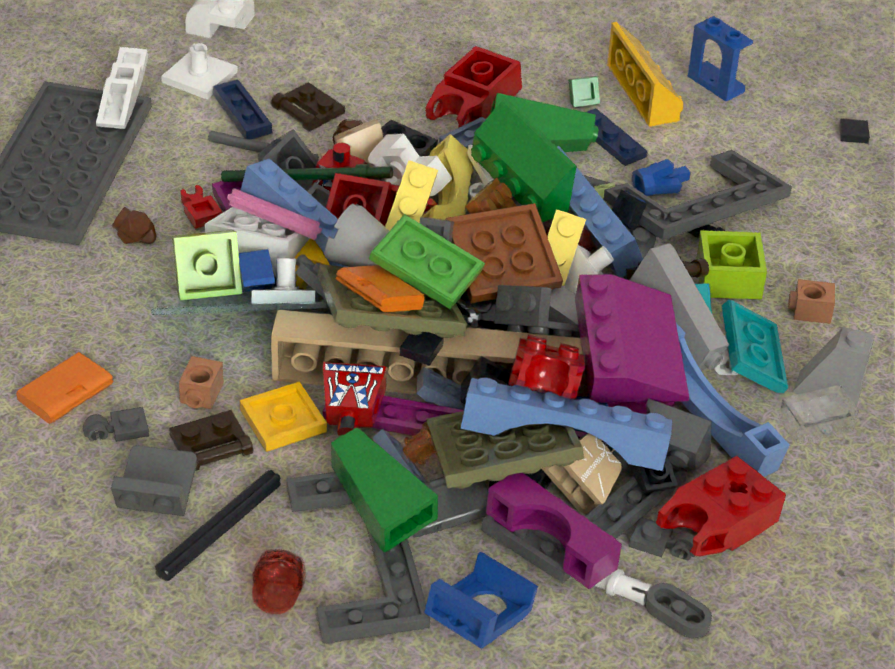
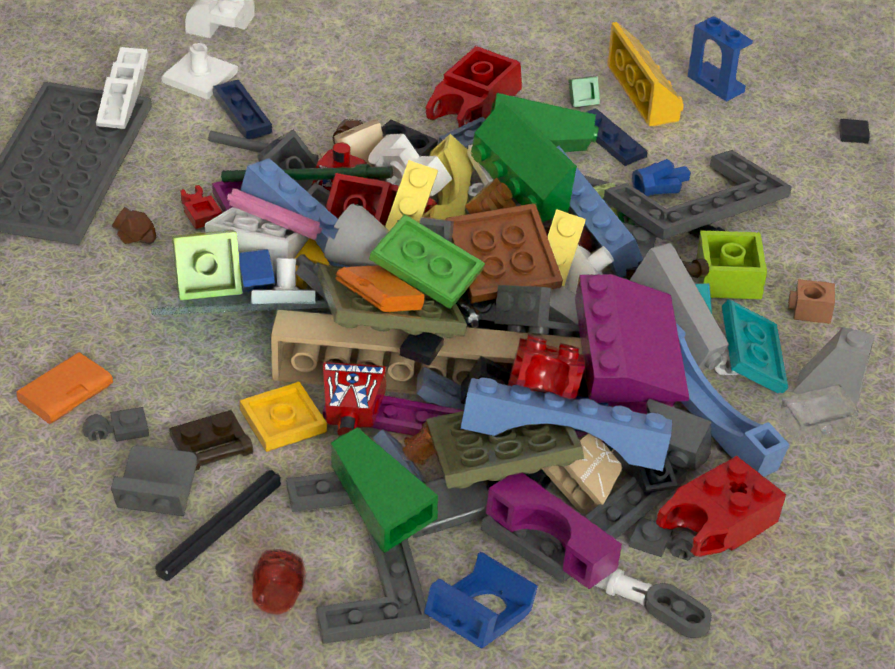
nougat brick [179,356,224,409] -> none
dark brown plate [271,82,345,132] -> none
black tile [612,189,647,230] -> none

